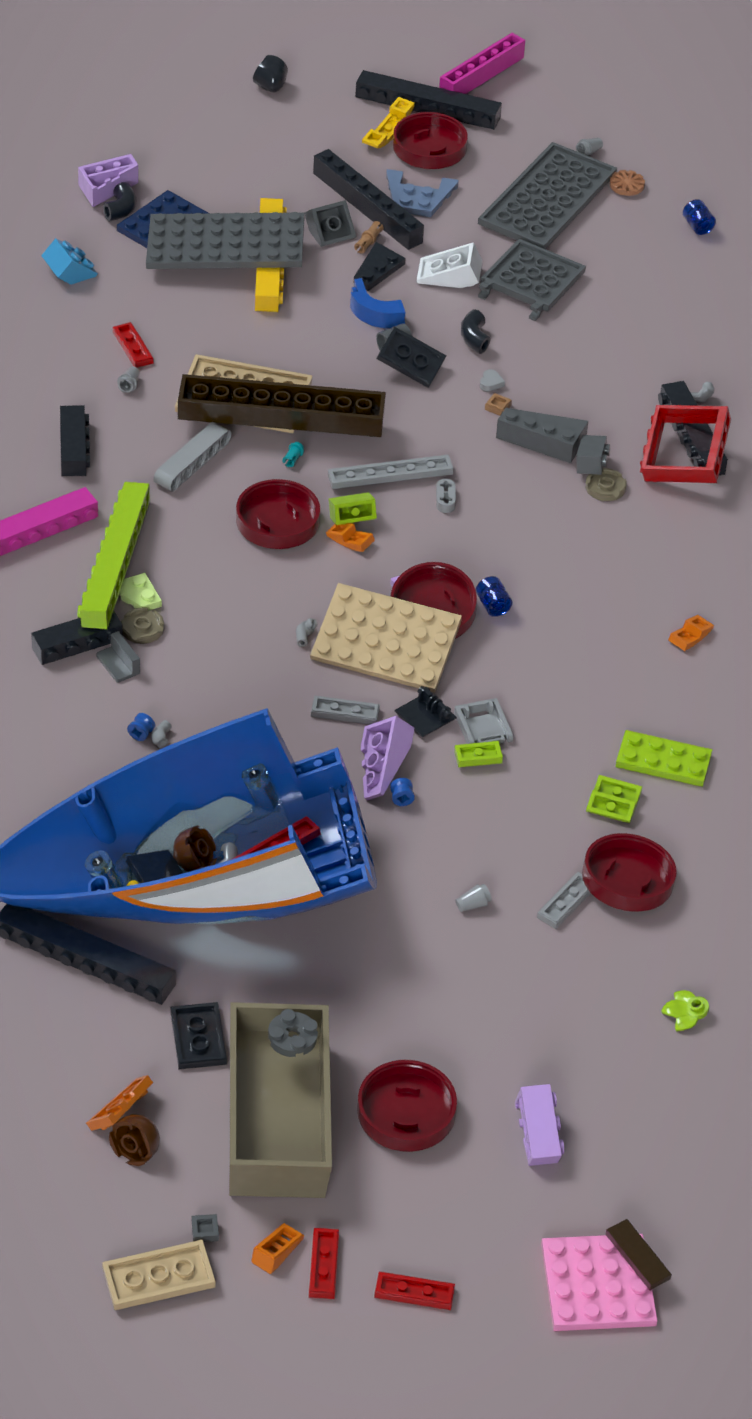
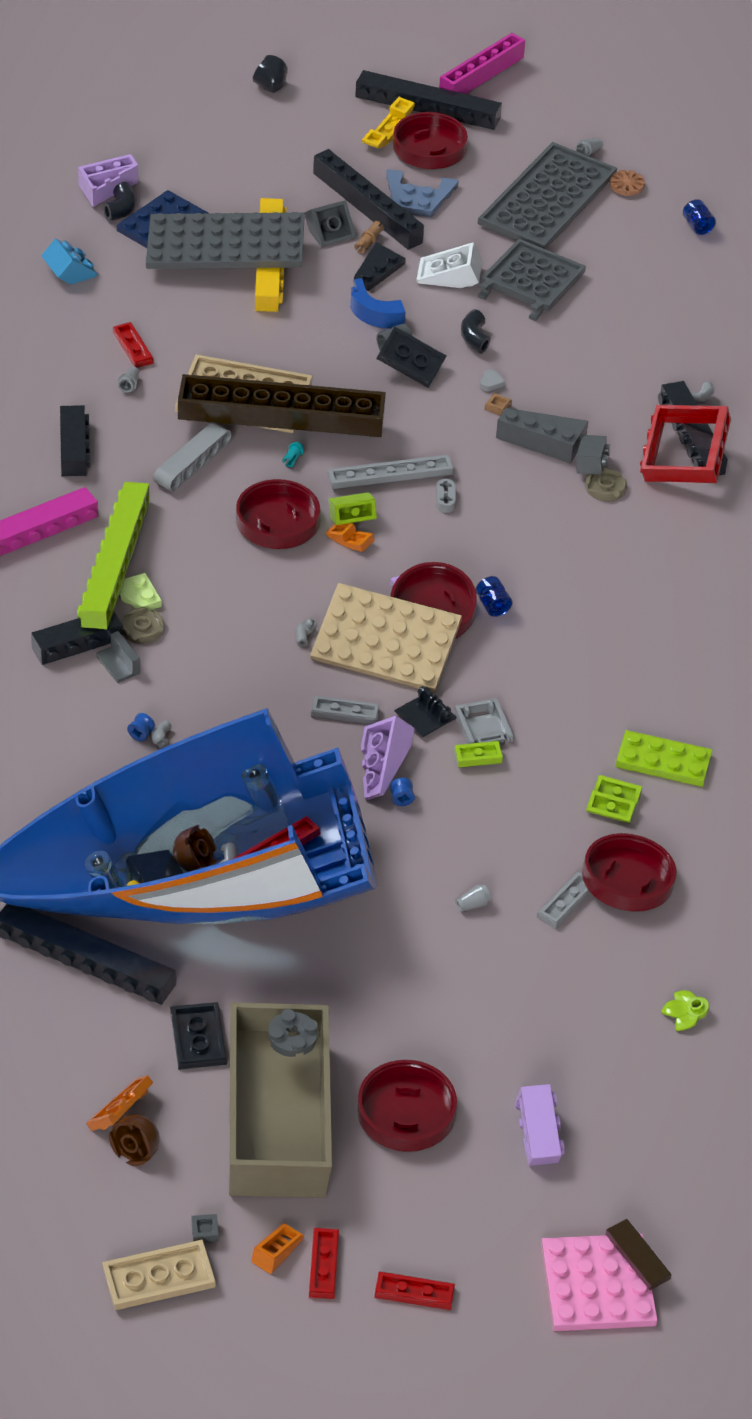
orange slope [668,615,714,651] -> none

